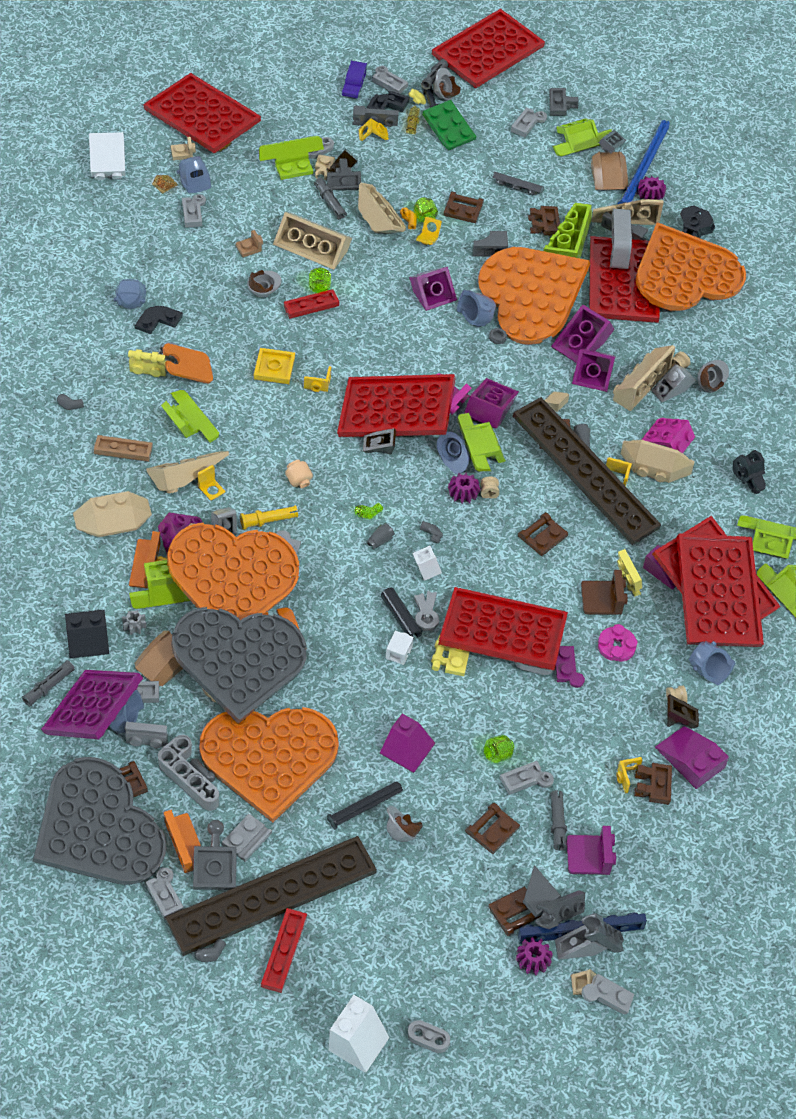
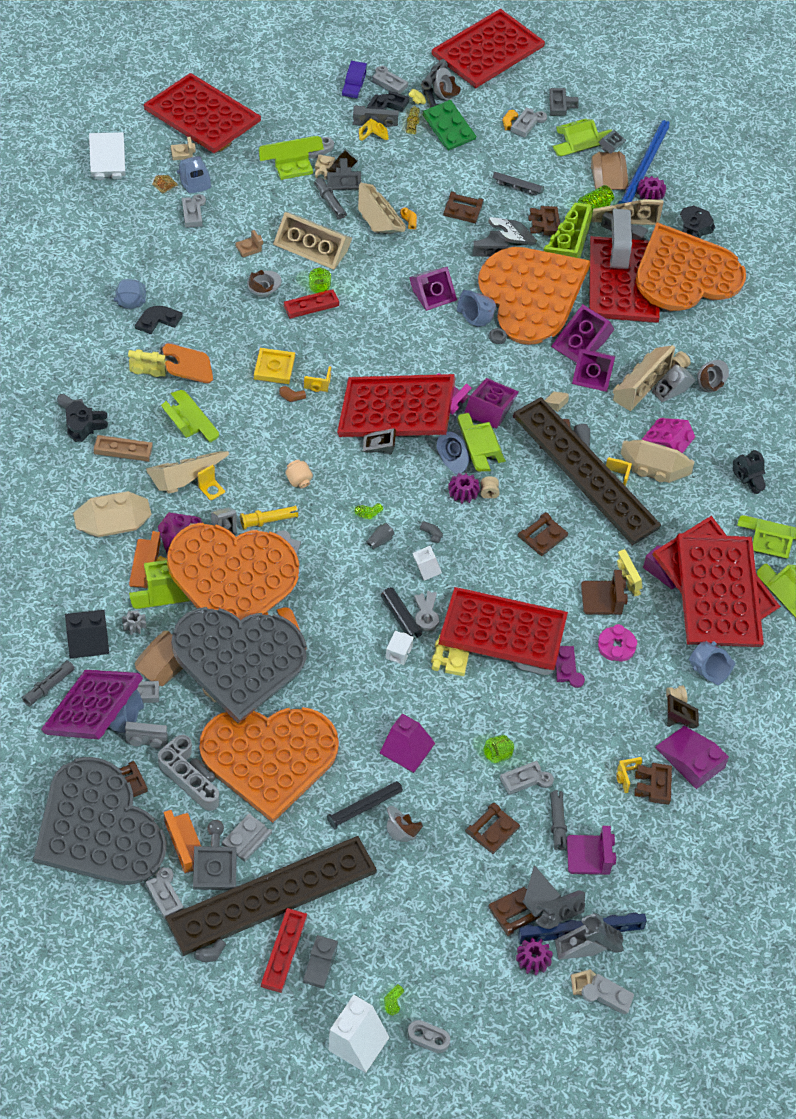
clear neon green head [413,197,438,223] -> none
yellow bracket [416,217,442,245] -> none
none -> black hinge [66,401,108,442]
none -> dark orange arm [279,386,306,402]
none -> dark grey arch [303,935,338,989]
none -> clear neon green arm [384,984,405,1016]
none -> piece [488,217,537,245]
none -> light orange arm [502,110,518,130]
none -> clear neon green piece [577,185,615,213]

